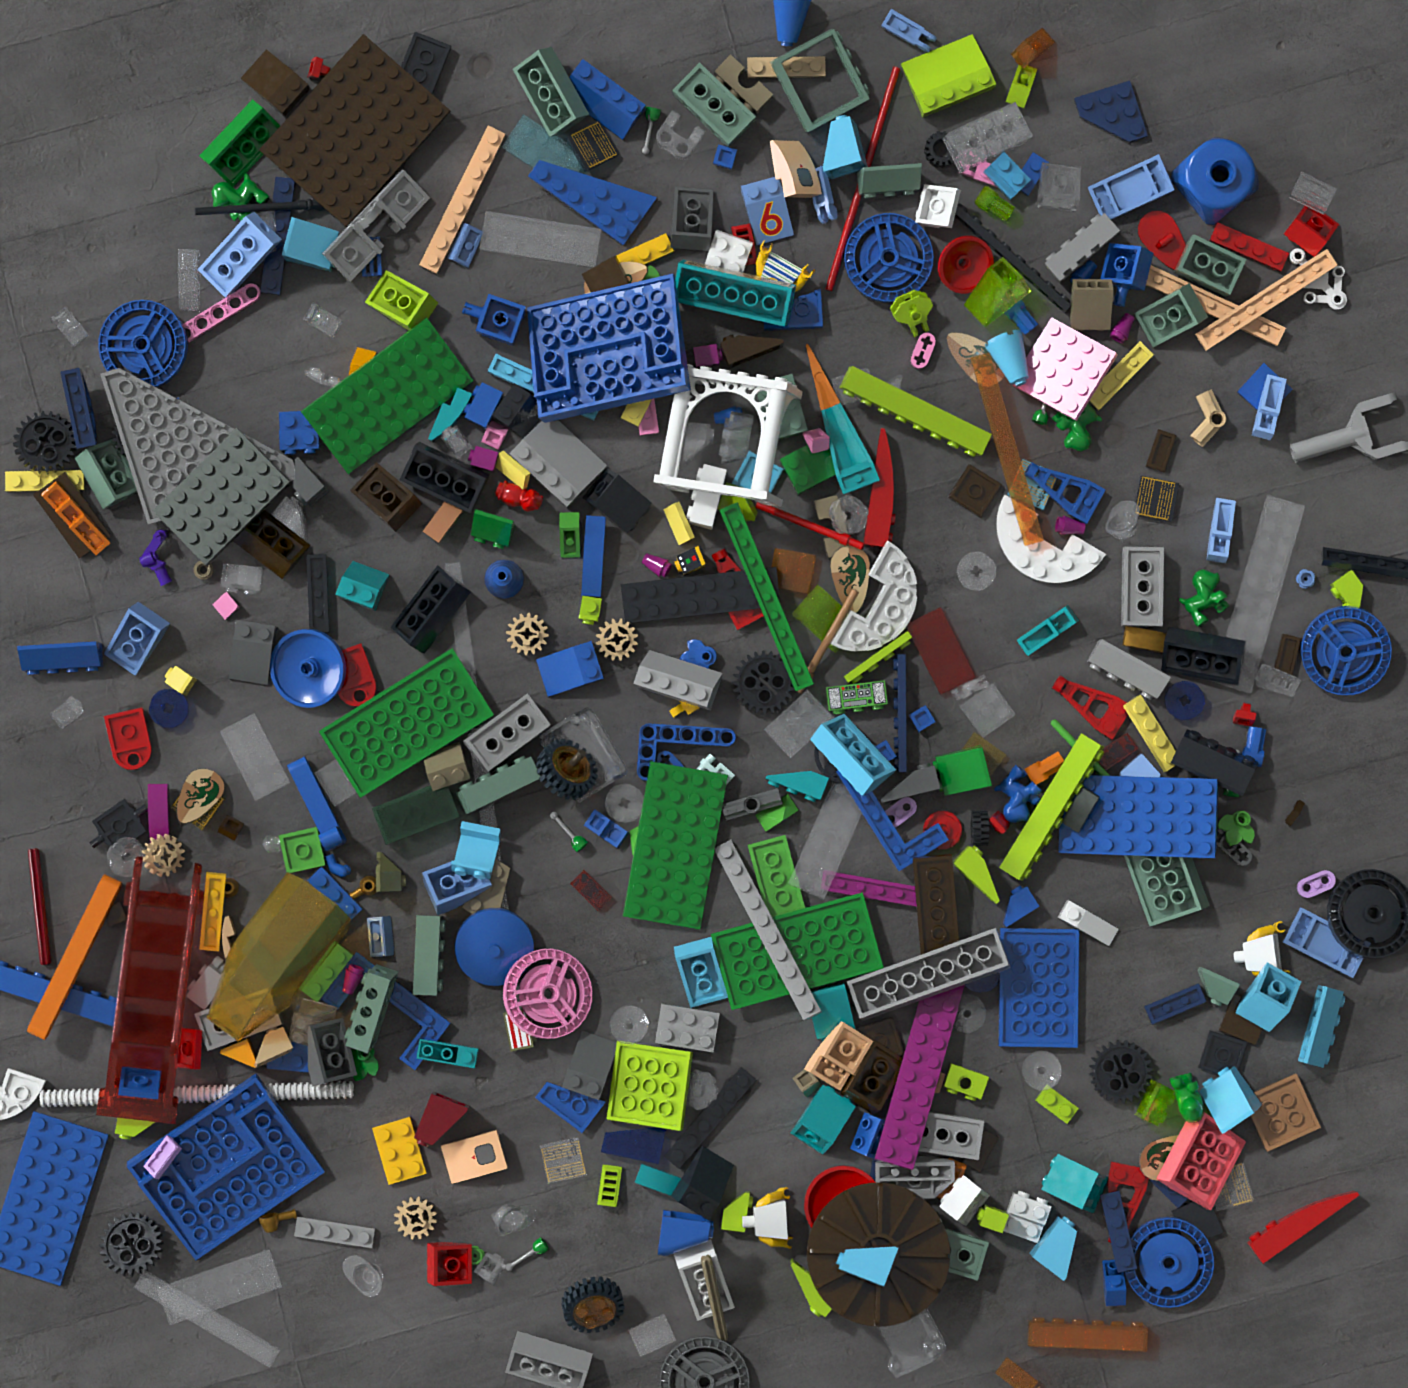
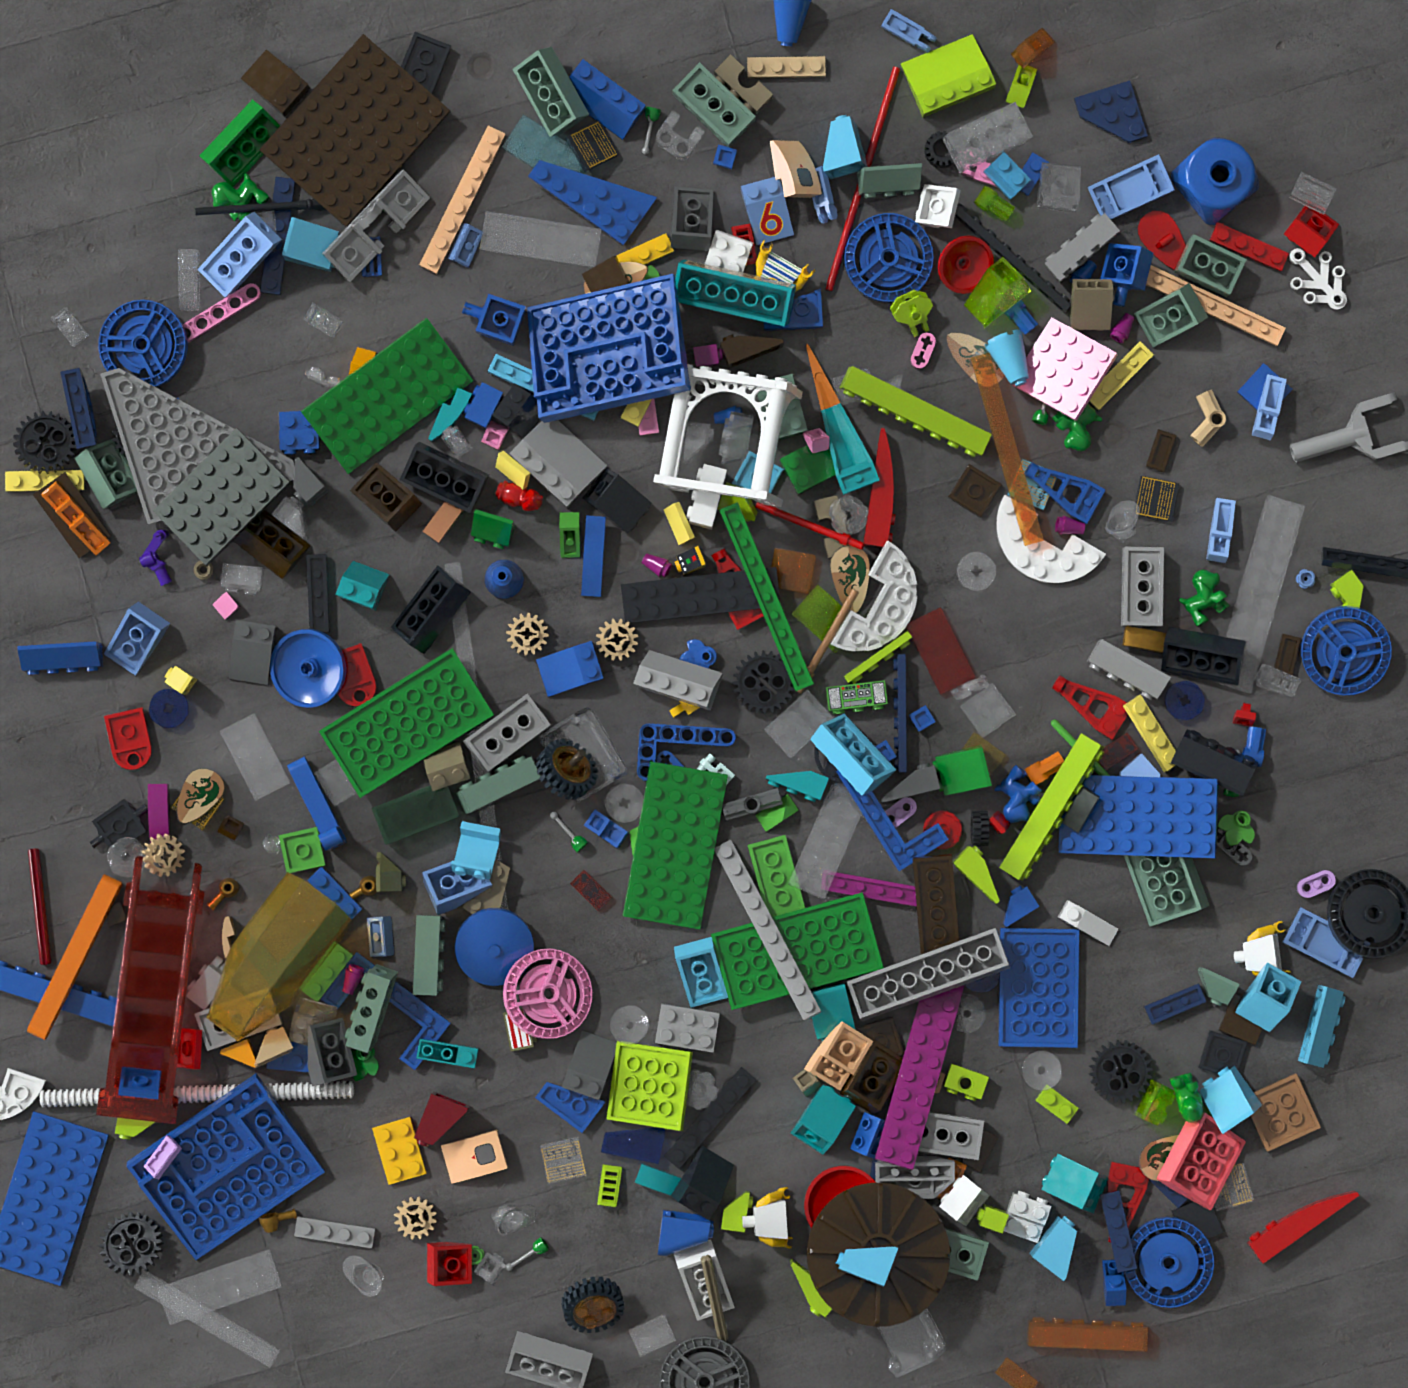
clear bracket [50,696,84,729] -> none
yellow plate [199,872,226,951] -> none
red tile [307,57,330,80] -> none
blue arm [324,854,351,877] -> none
lime slope [365,270,438,330] -> none
magenta brick [468,446,499,473] -> none
lime bracket [579,596,602,625] -> none
sand green window [770,29,870,132] -> none
teal slope [1017,605,1079,656] -> none
light nougat plate [1195,249,1337,351] -> none
dark brown tile [1285,800,1305,826] -> none

